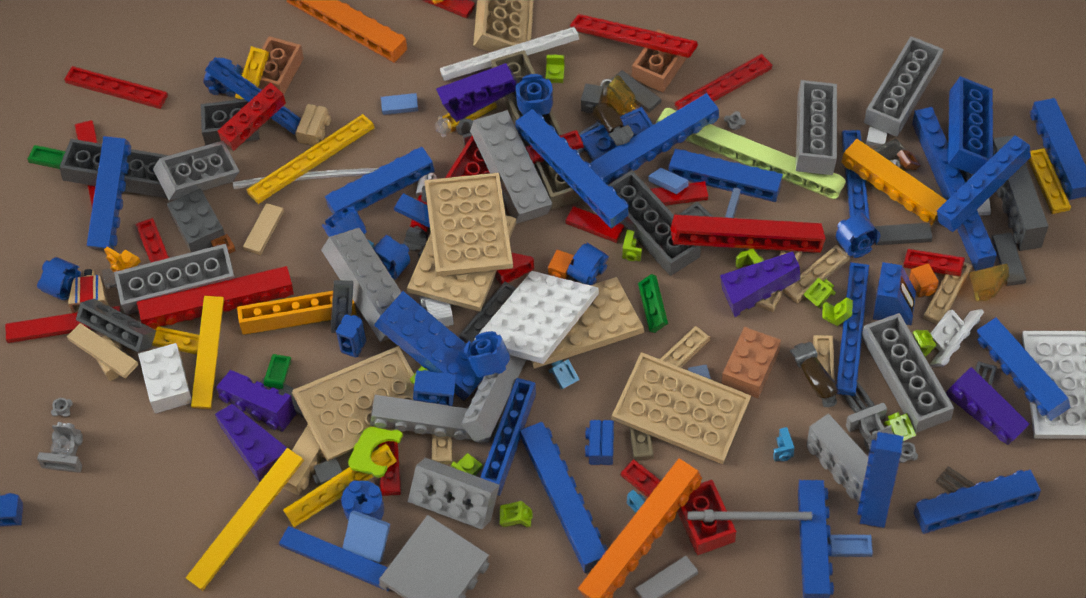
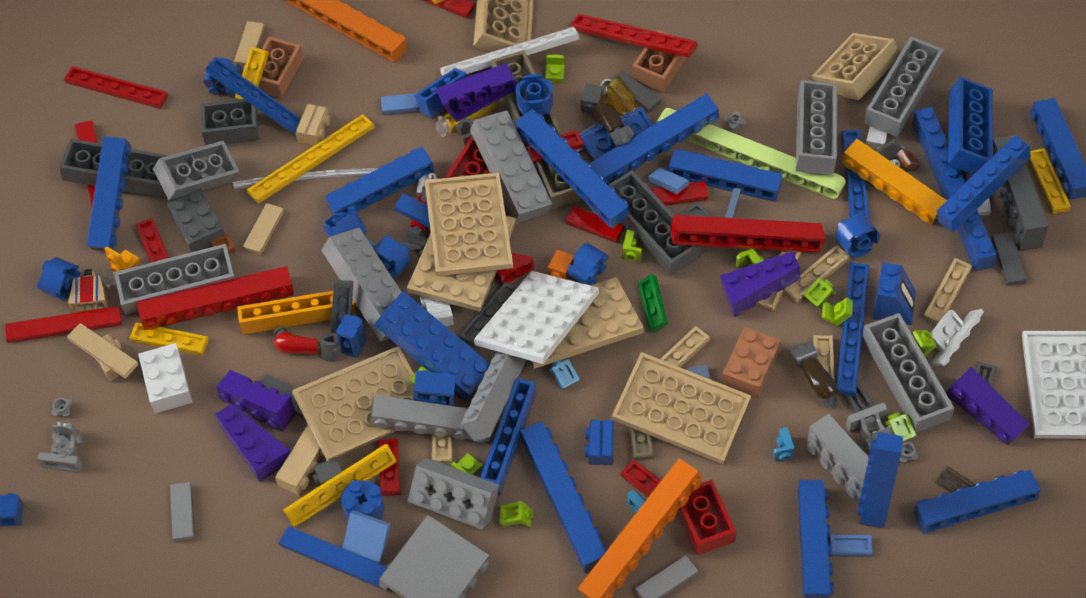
green tile [27,145,66,169] -> none
dark grey brick [76,299,156,352] -> none
yellow tile [186,448,304,591] -> none
yellow tile [191,296,224,409] -> none
red brick [218,82,286,152] -> none
green tile [264,354,292,389] -> none
lime piece [348,427,403,478] -> none
blue brick [464,331,510,377] -> none
red tile [675,54,772,110] -> none
light grey bar [687,509,812,522] -> none
dark grey tile [875,223,932,245] -> none
red tile [903,249,965,277] -> none
orange brick [909,263,939,298] -> none
clear yellow slope [969,264,1009,301] -> none
blue brick [977,318,1071,421] -> none
none -> light grey tile [170,482,194,542]
none -> tan tile [234,21,265,67]
none -> piece [273,326,342,361]
none -> blue brick [414,68,467,118]
none -> tan slope [811,33,900,100]

